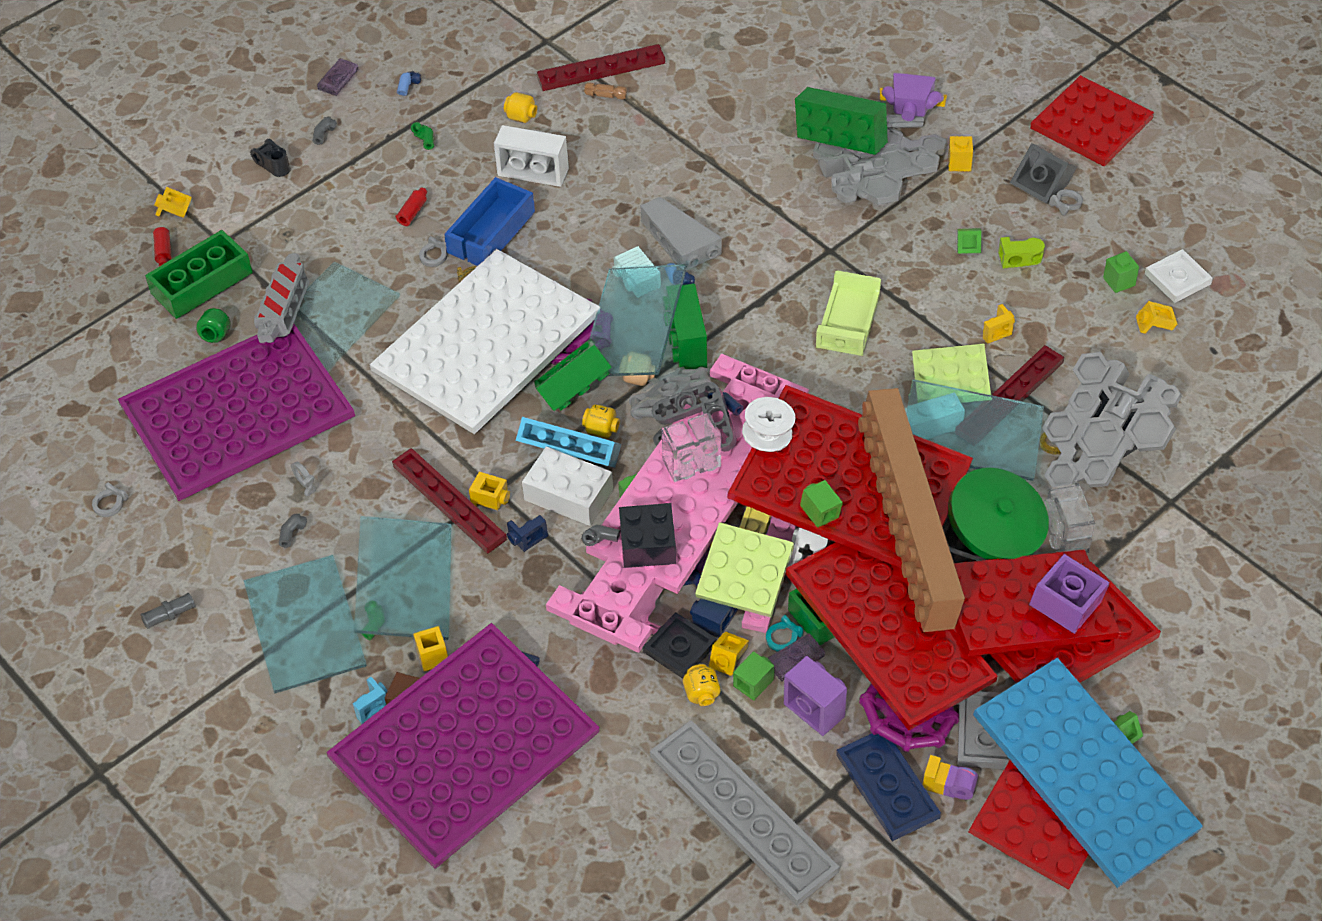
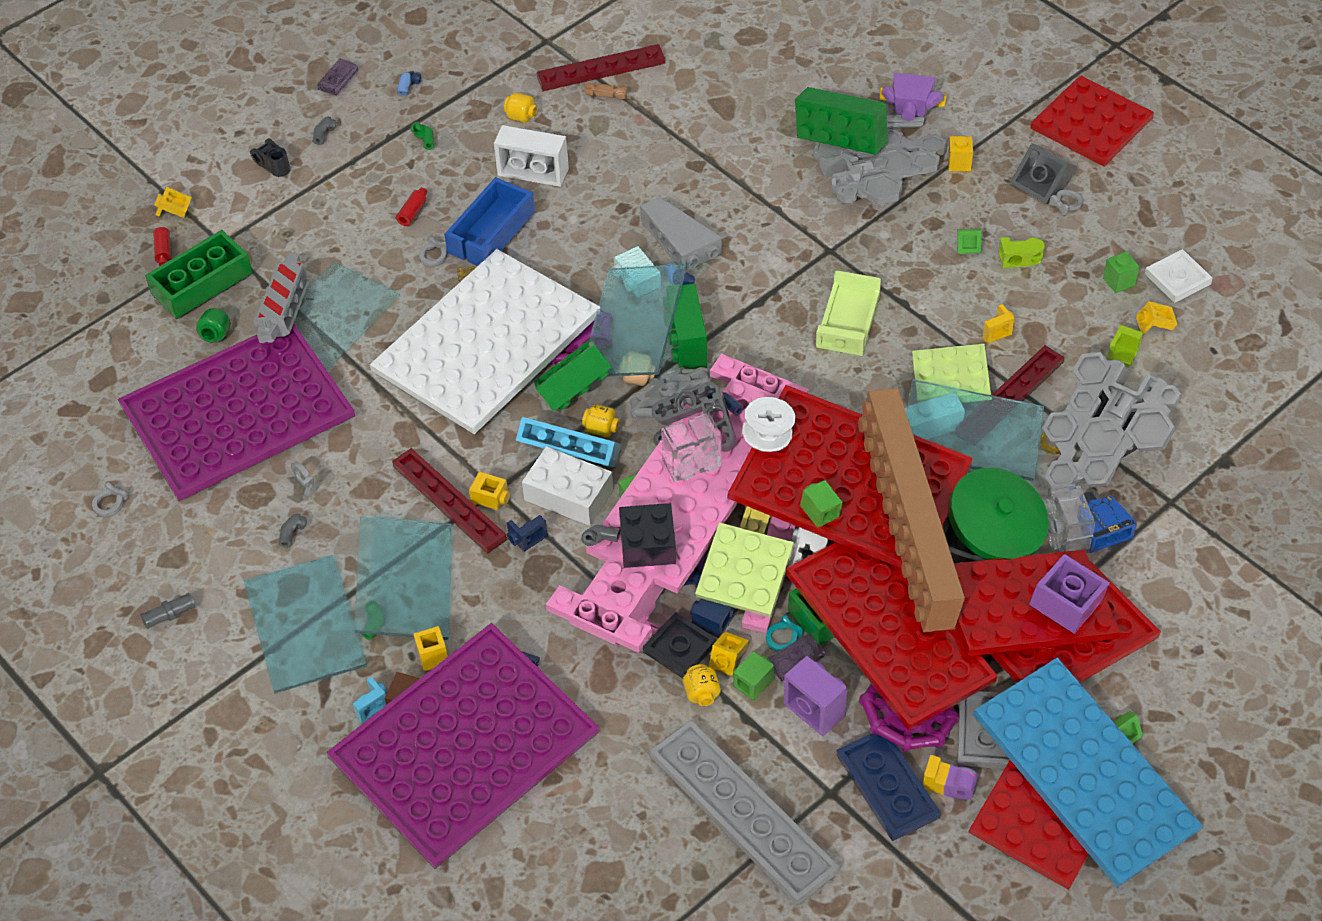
none -> blue torso [1076,492,1137,553]
none -> lime panel [1107,325,1143,367]

